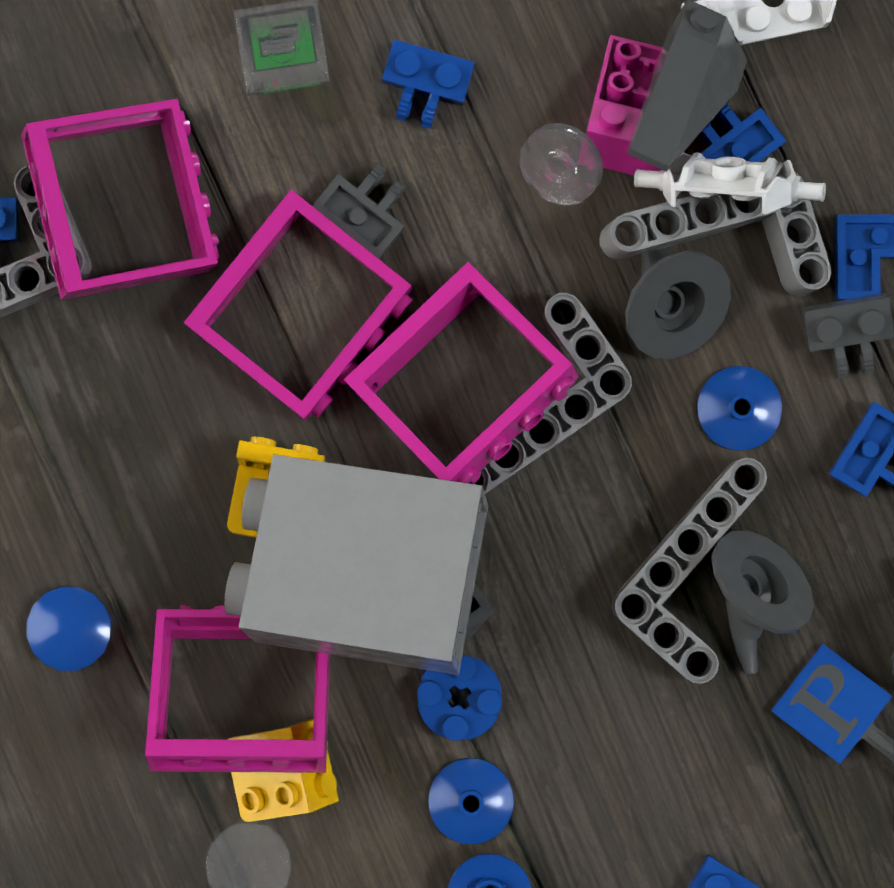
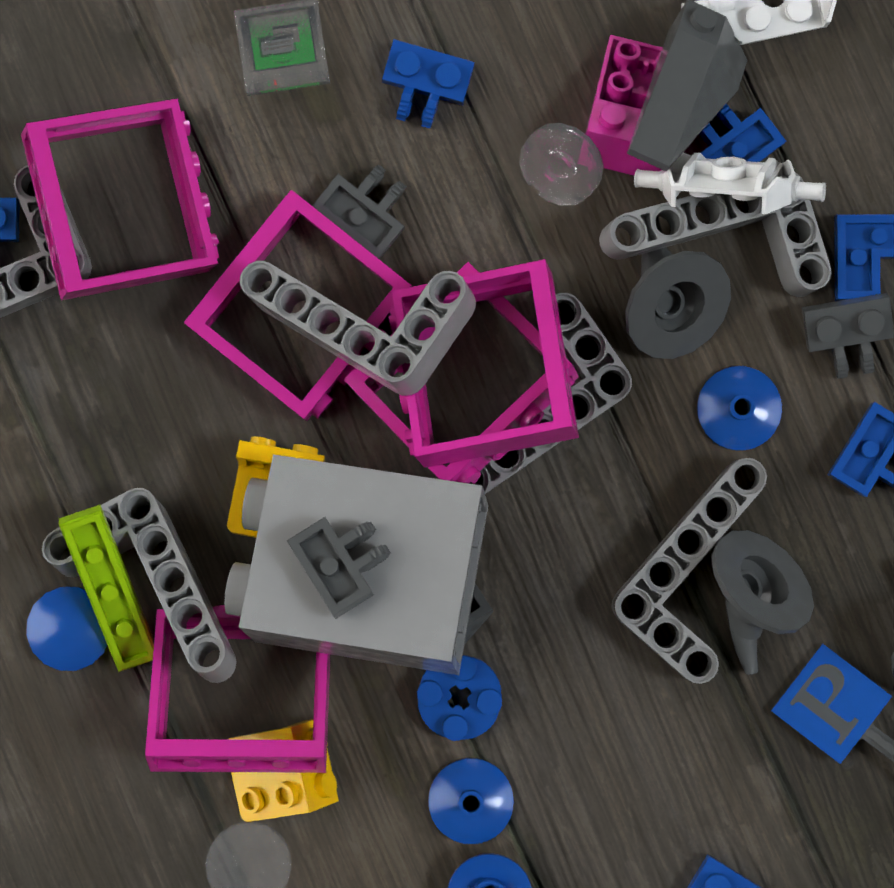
none -> light grey beam [42,488,237,683]
none -> lime tile [59,504,154,672]
none -> light grey beam [240,261,476,396]
none -> dark grey hinge [287,517,391,619]
none -> dark pink window [388,259,579,468]

